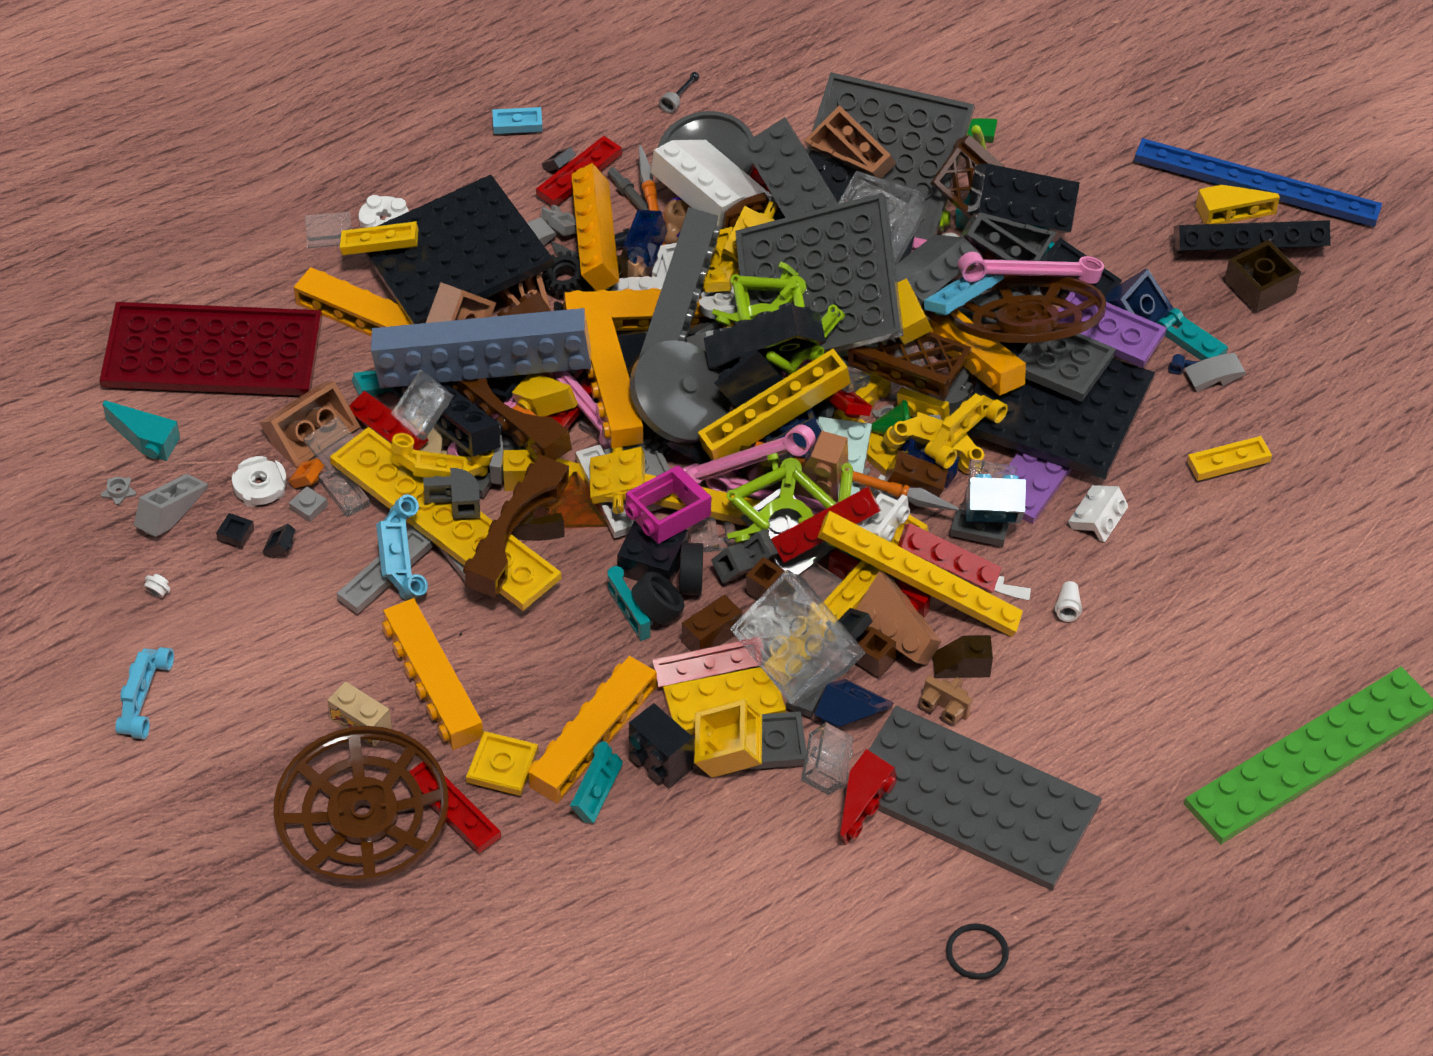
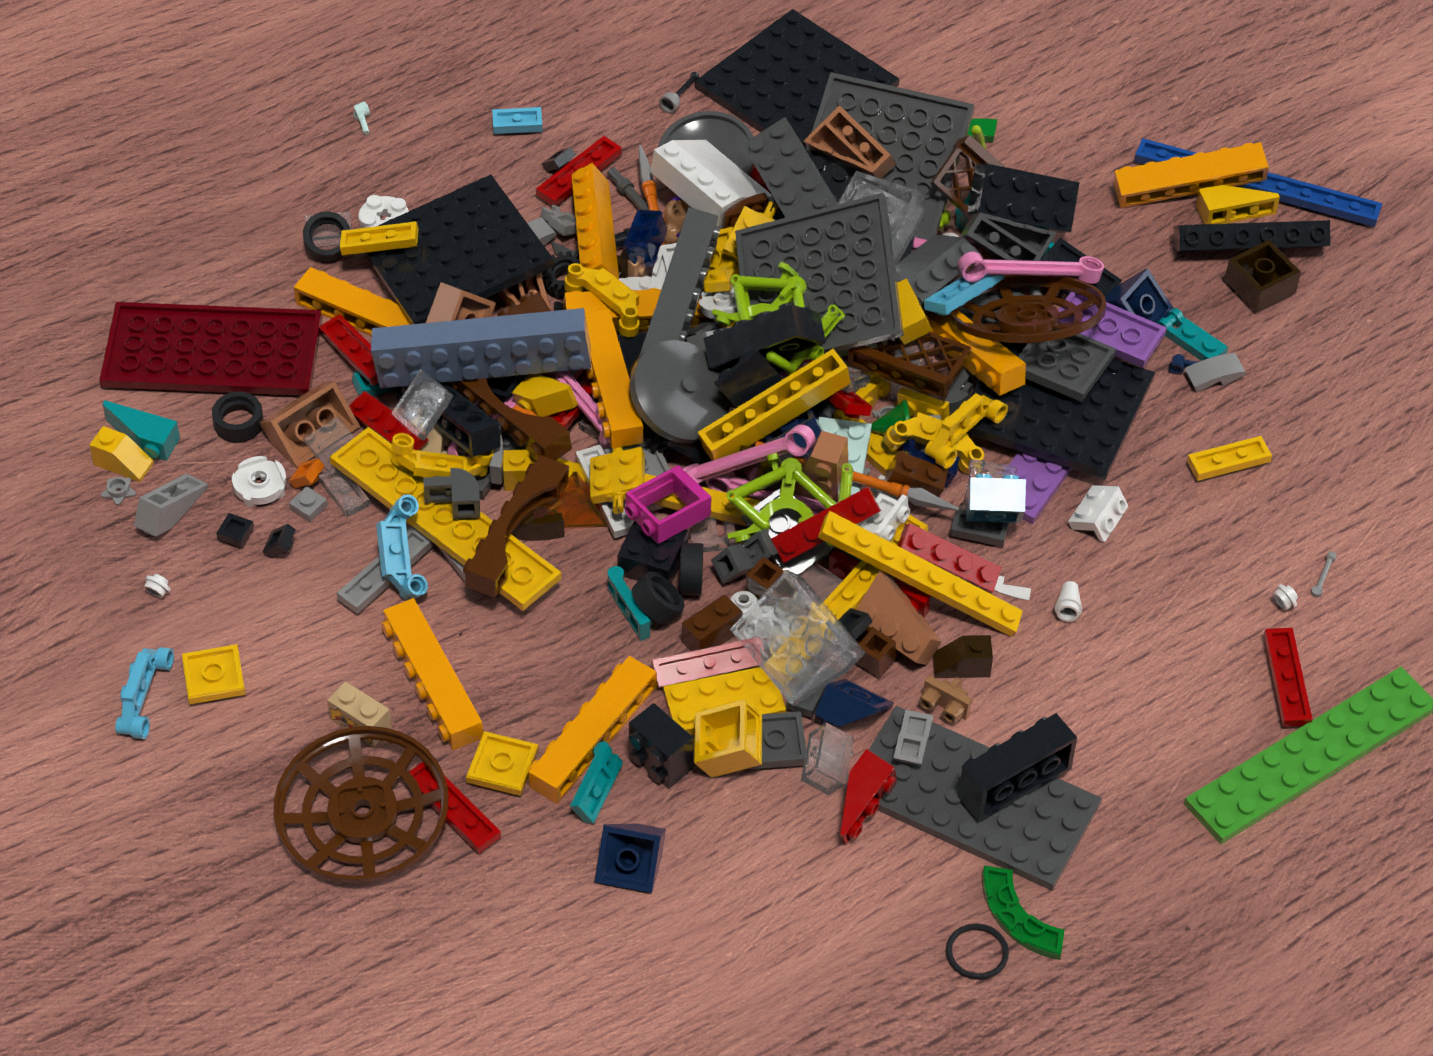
none -> yellow slope [89,426,154,482]
none -> yellow plate [182,644,246,705]
none -> black tyre [212,392,264,443]
none -> black tyre [303,211,350,263]
none -> red plate [319,314,379,386]
none -> light aqua hand [354,101,370,135]
none -> yellow plate [564,263,640,337]
none -> dark blue slope [595,823,666,893]
none -> black plate [695,9,899,149]
none -> white plate [730,591,758,618]
none -> light grey slope [893,709,933,766]
none -> black brick [958,713,1077,822]
none -> green tile [982,865,1065,960]
none -> light orange brick [1114,142,1269,208]
none -> red plate [1264,627,1313,727]
none -> white plate [1273,584,1298,611]
none -> light grey hinge [1311,551,1337,598]

